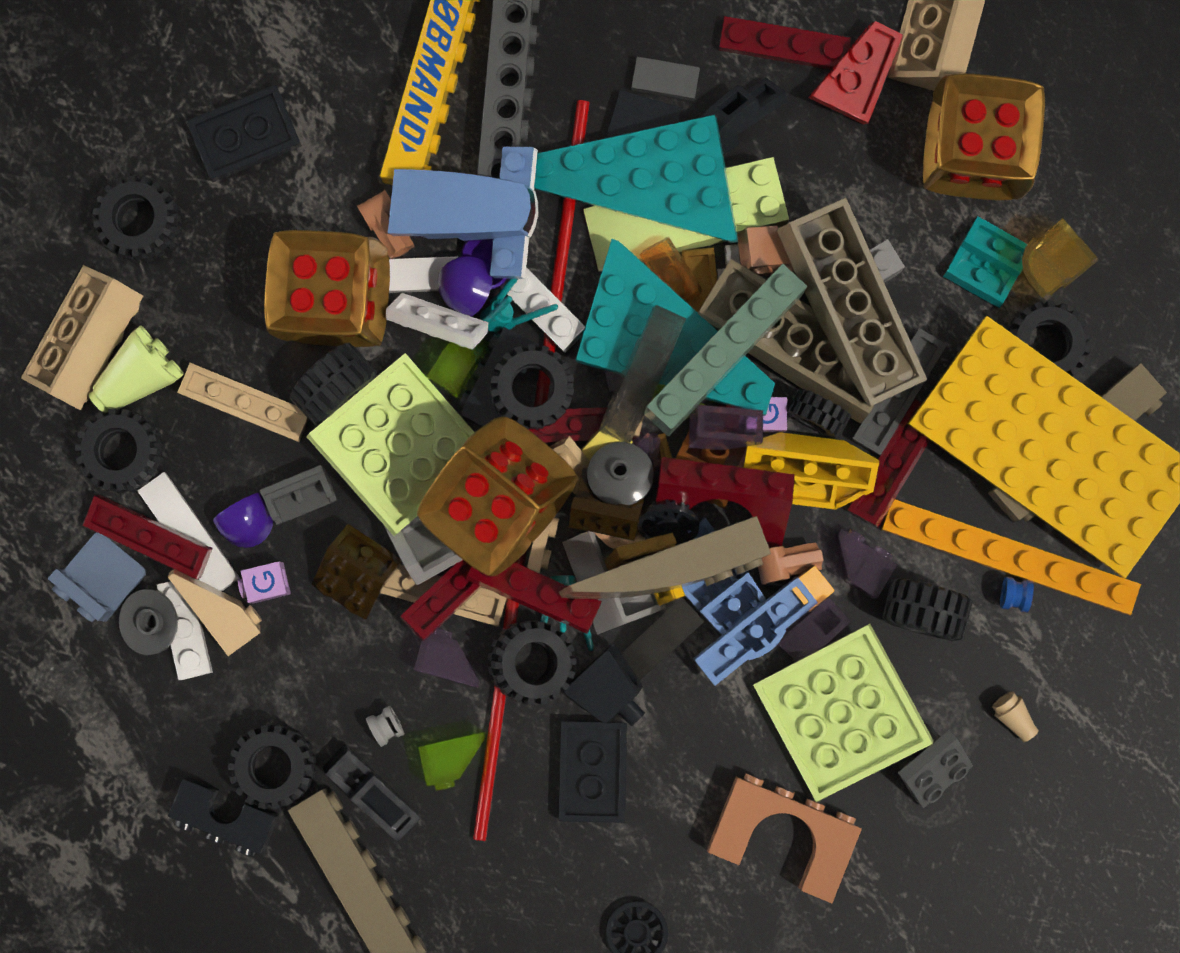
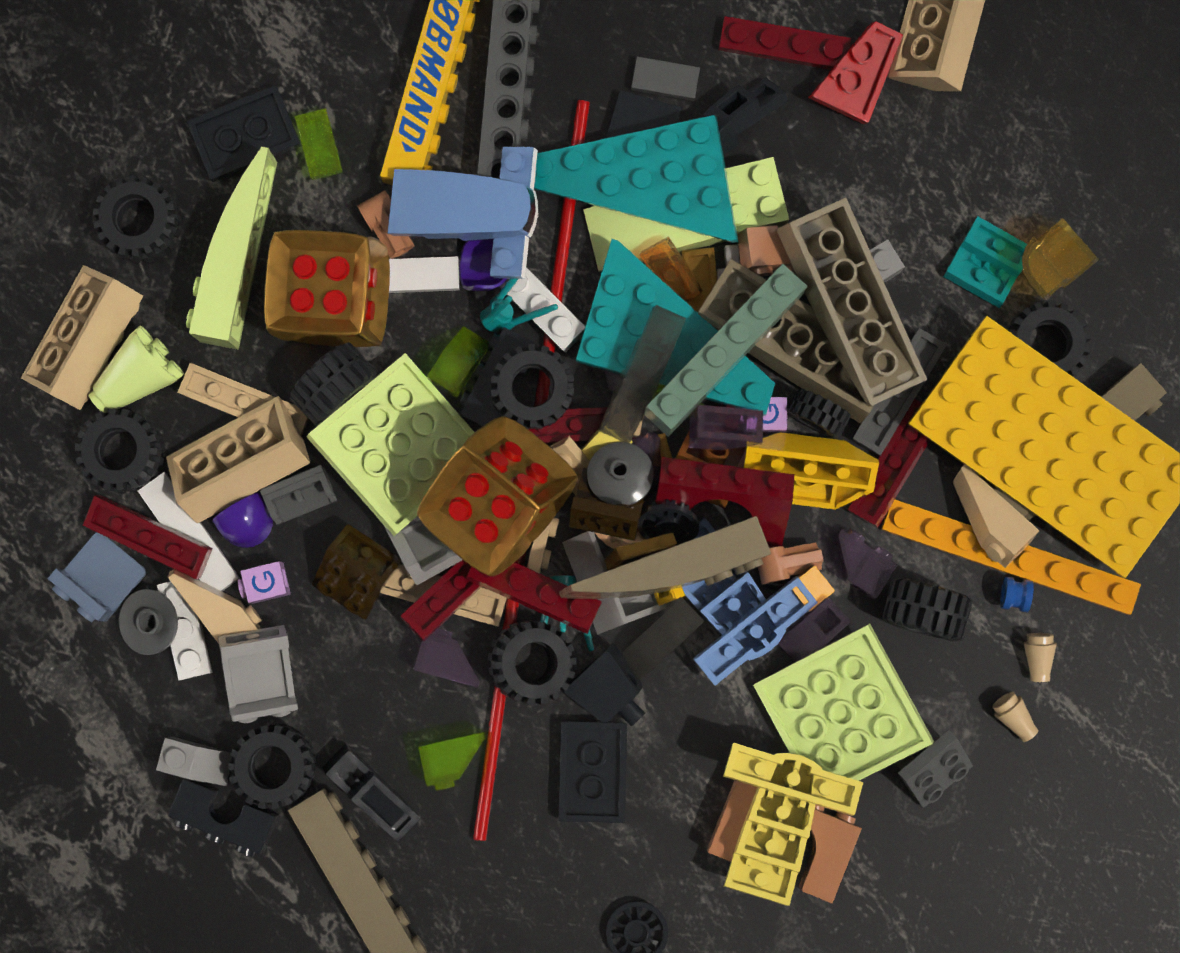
light grey wheel [366,706,405,747] -> none
white plate [386,293,488,350] -> none
dark purple helmet [437,256,492,316] -> none
pearl gold piece [923,74,1045,200] -> none
none -> light grey slope [156,736,233,786]
none -> tan slope [166,396,310,524]
none -> yellowish green slope [186,147,277,350]
none -> light grey panel [218,625,298,723]
none -> clear neon green plate [295,108,343,180]
none -> light yellow slope [723,743,863,906]
none -> tan slope [953,465,1039,568]
none -> tan cone [1024,633,1057,682]

